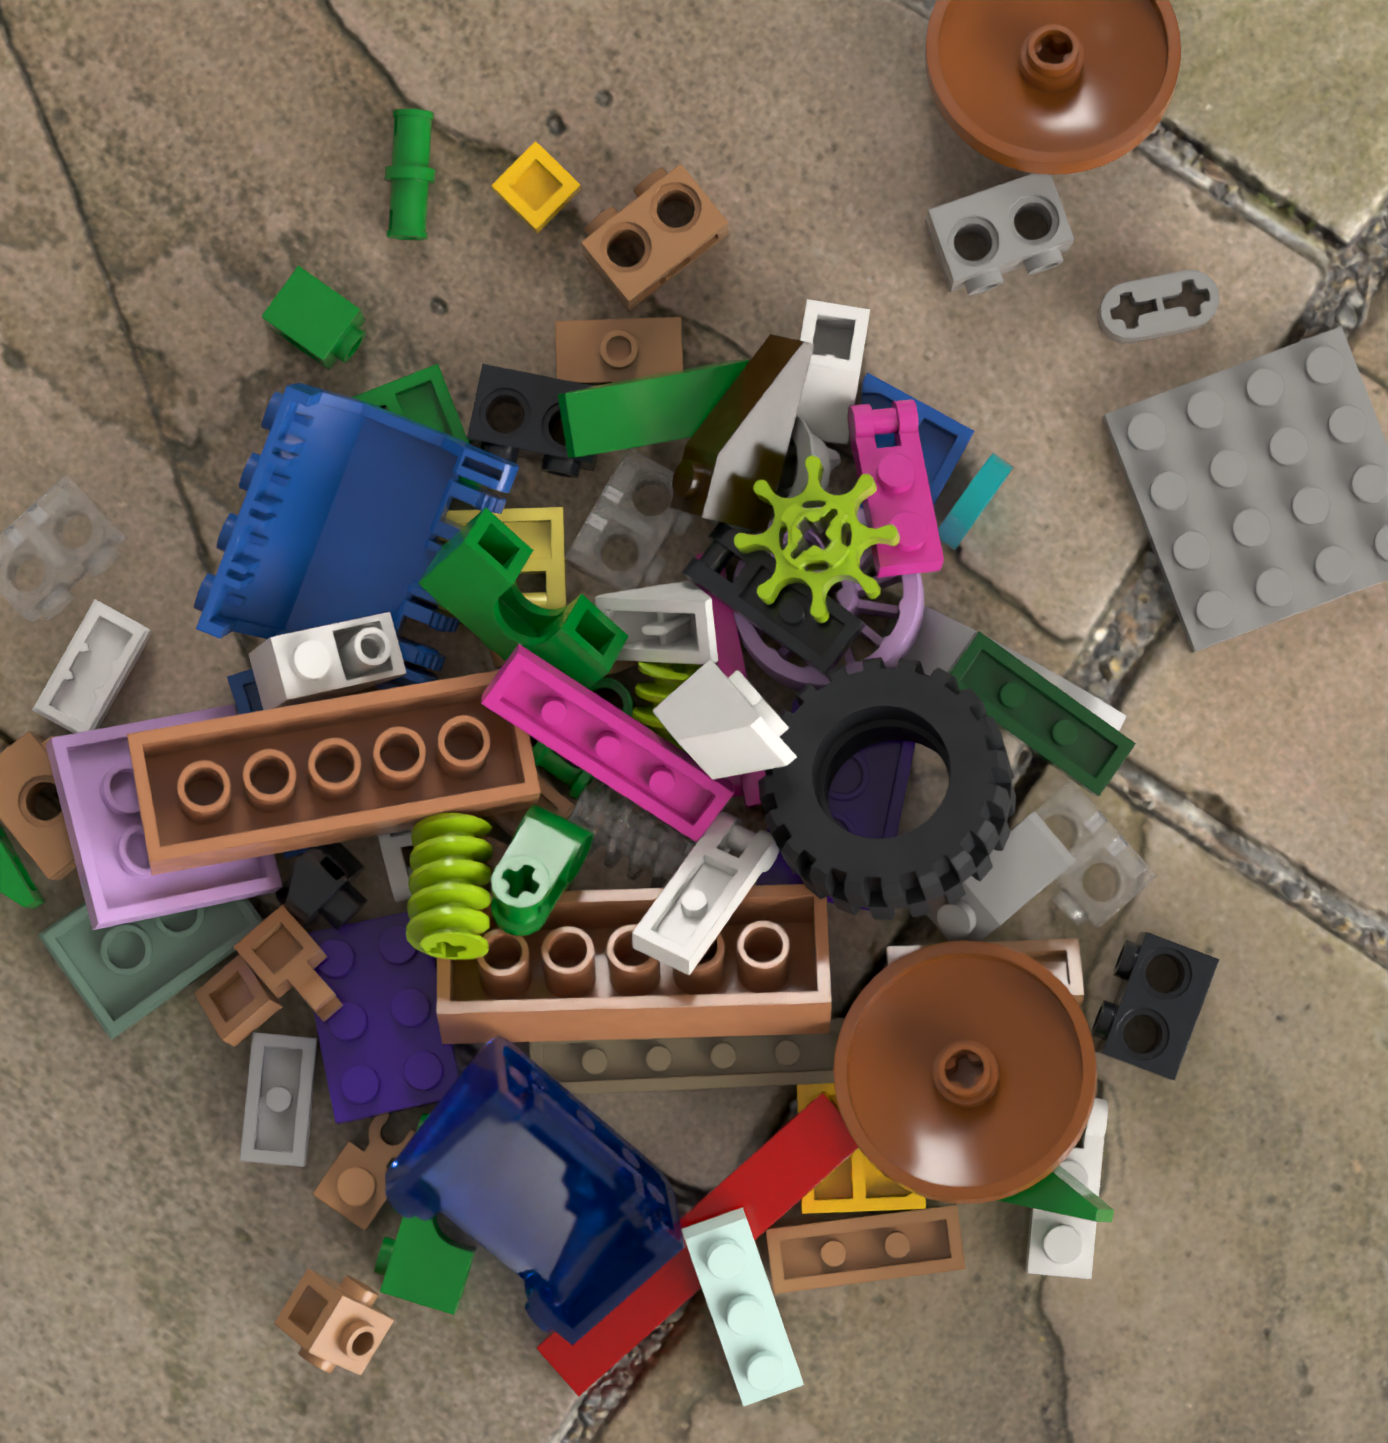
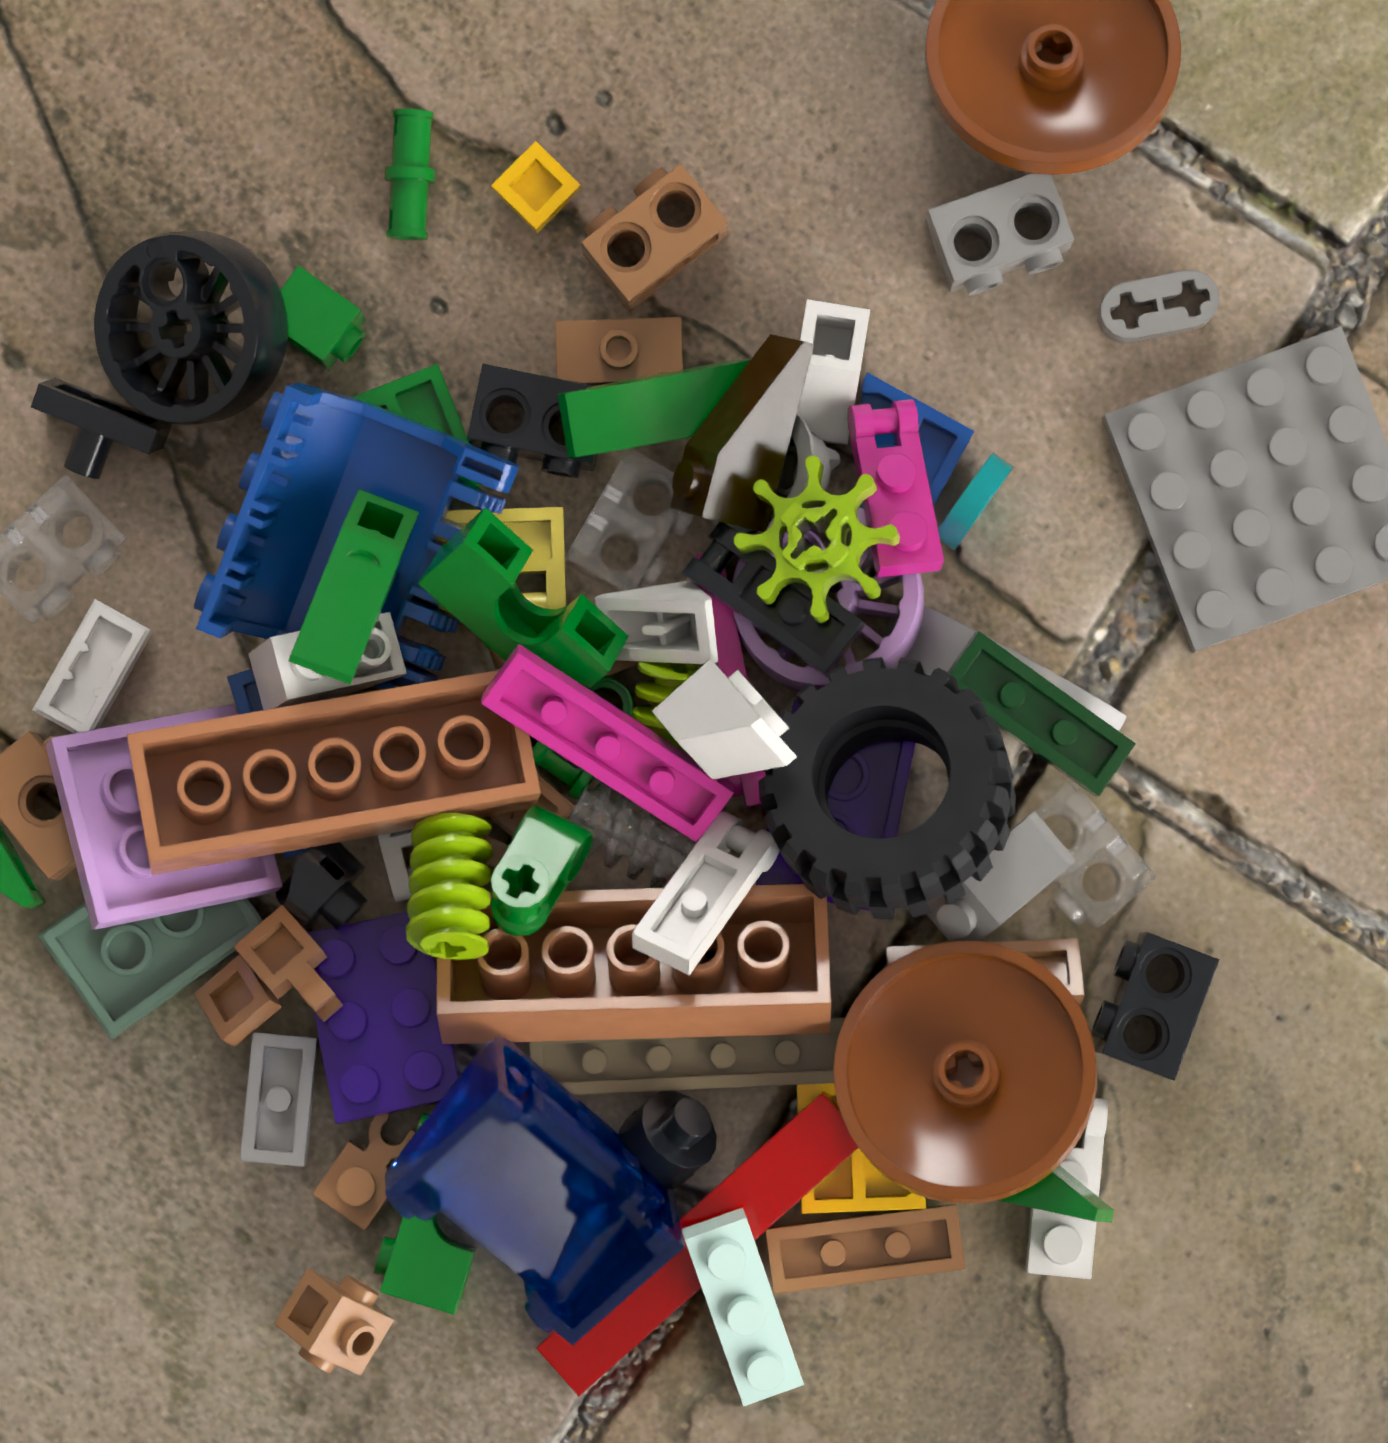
none -> black tile [31,378,172,479]
none -> black piece [94,231,288,425]
none -> green slope [288,489,419,685]
none -> black piece [618,1091,717,1190]

